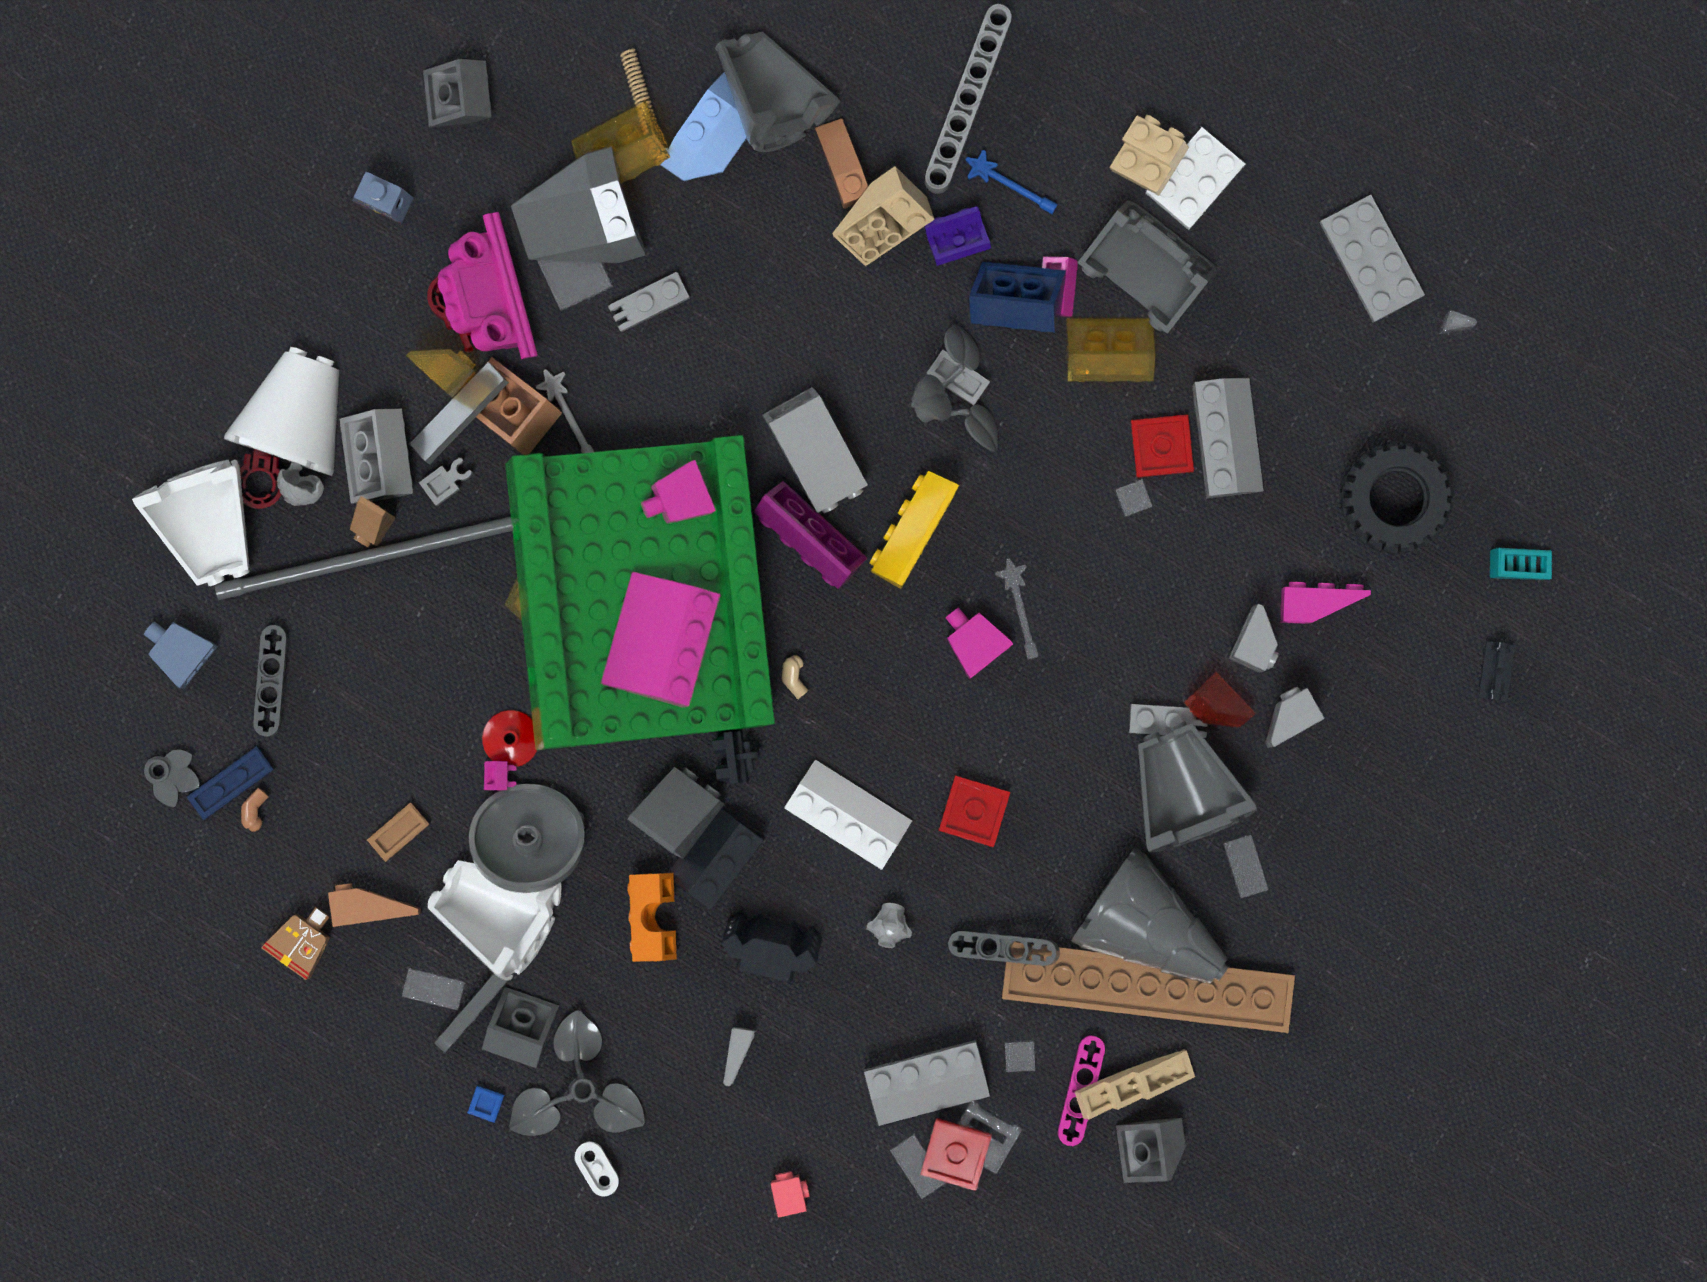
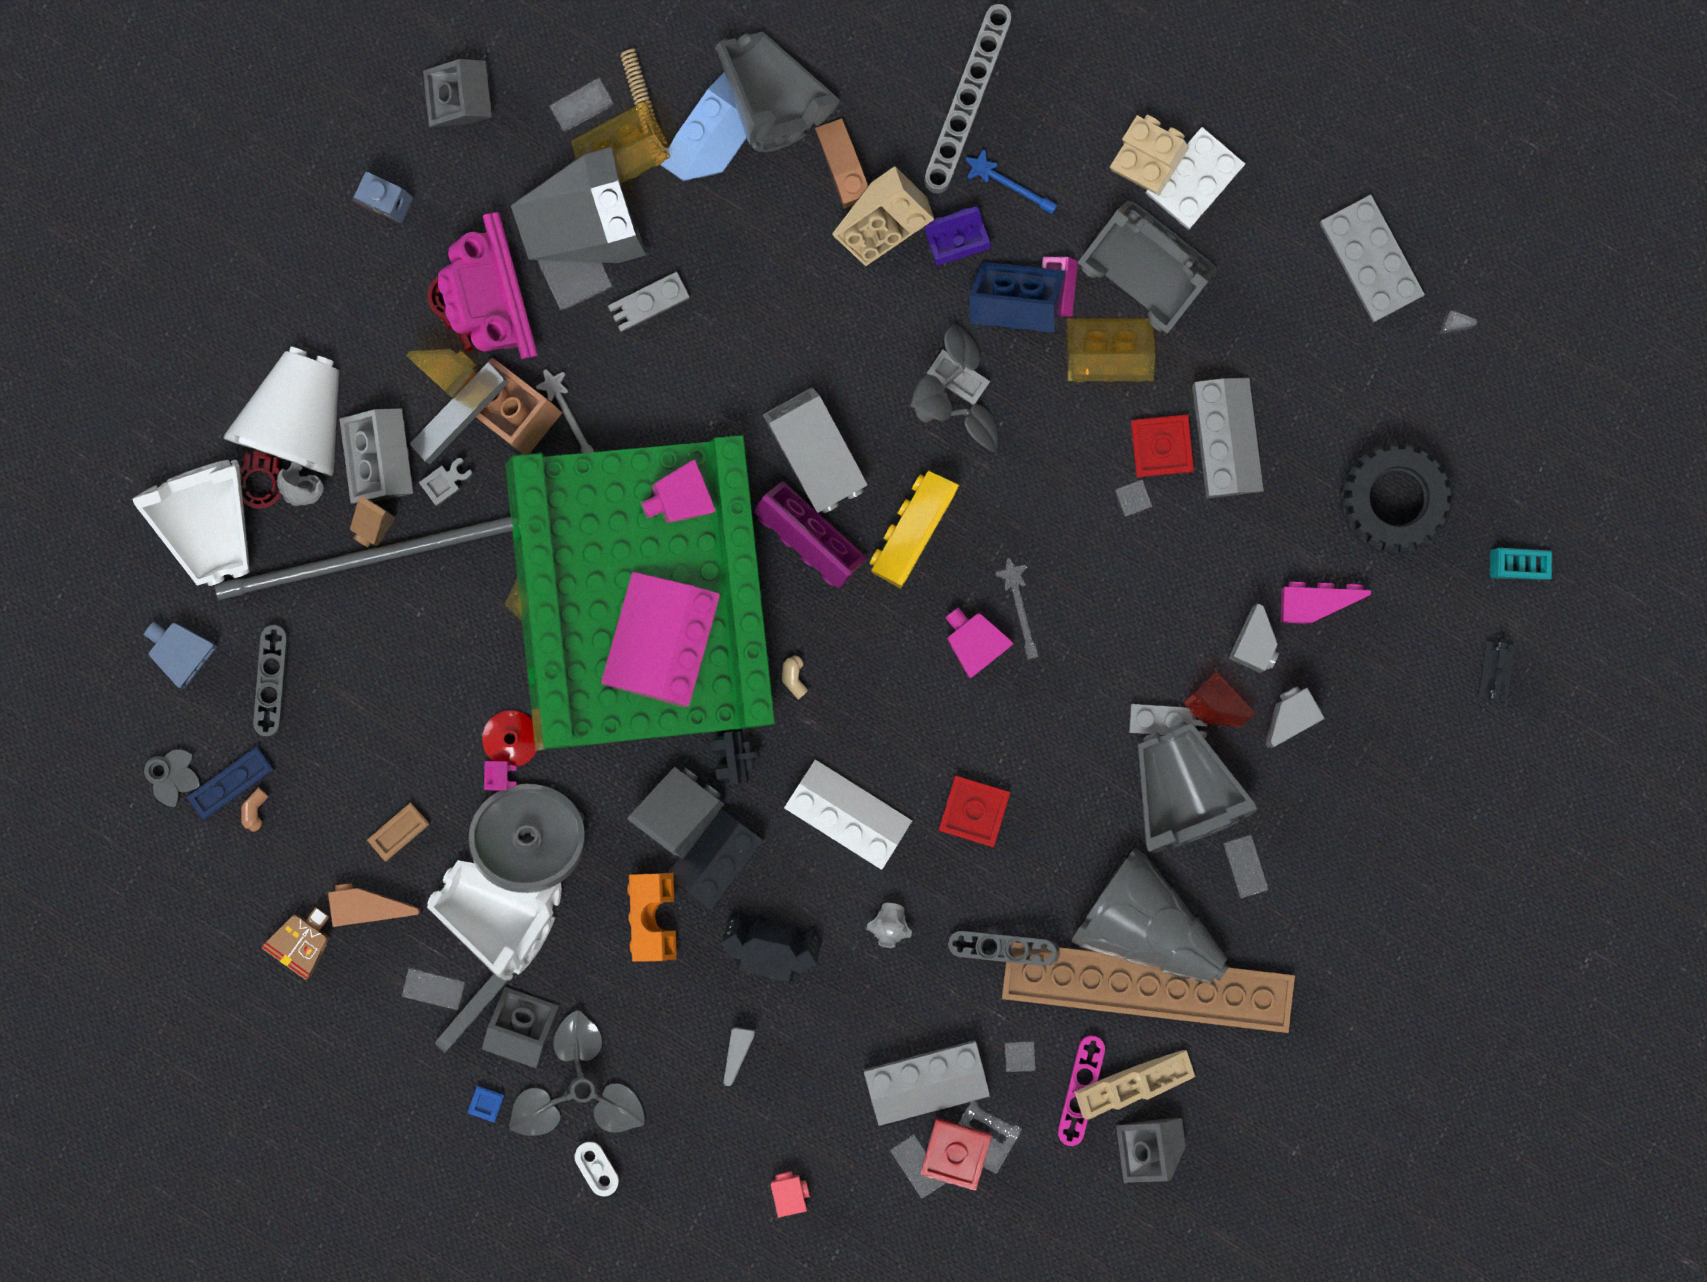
none -> clear plate [550,78,614,132]

